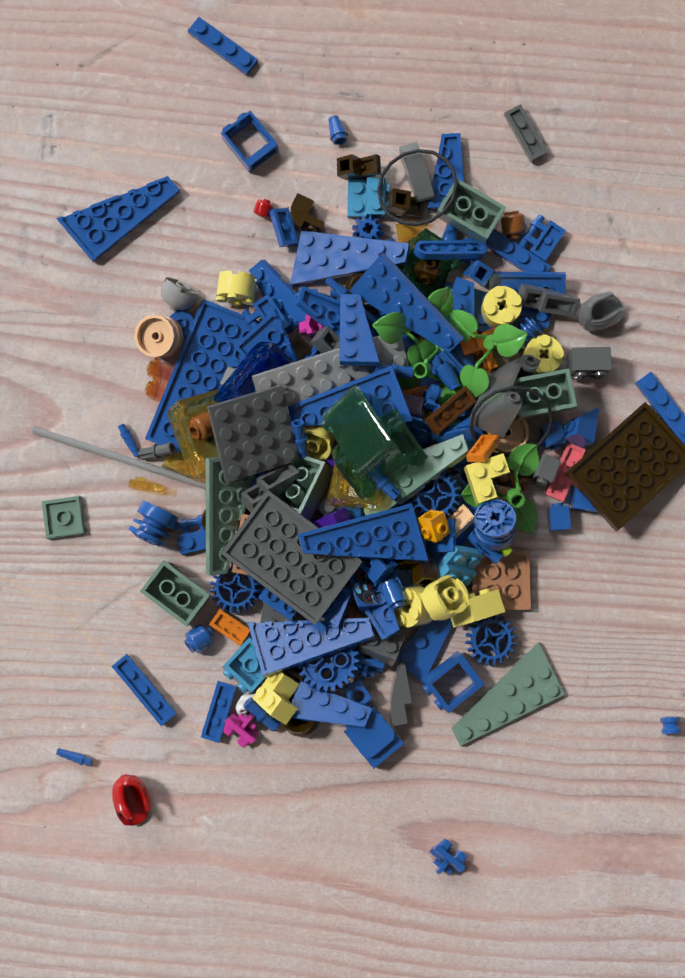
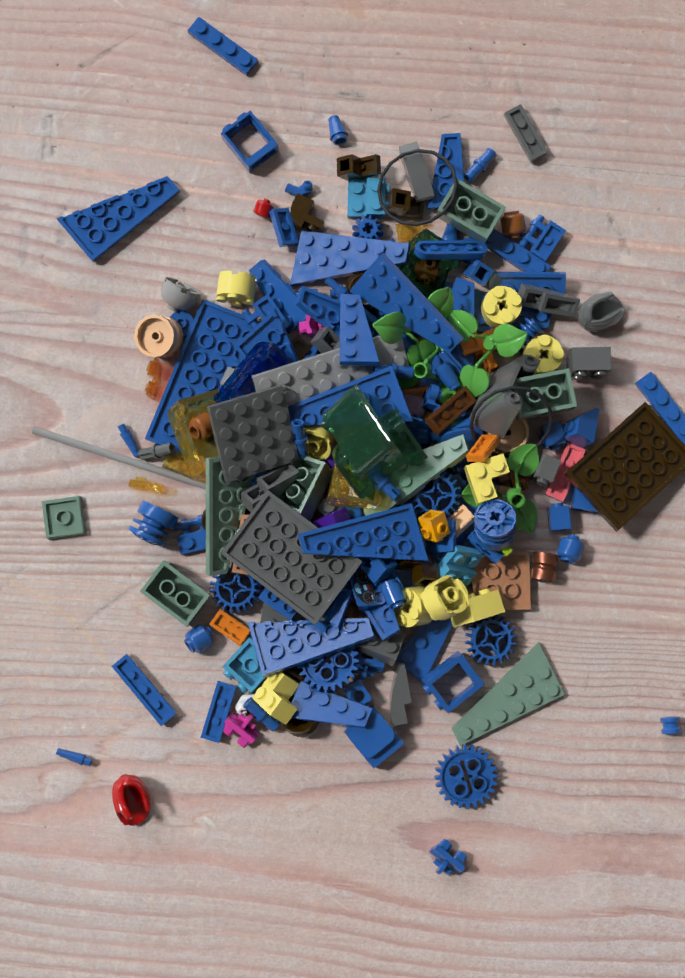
none -> blue arm [285,181,313,196]
none -> blue gear [434,744,498,809]
none -> blue pin [464,148,497,183]
none -> copper wheel [530,552,559,582]
none -> blue head [557,534,584,564]

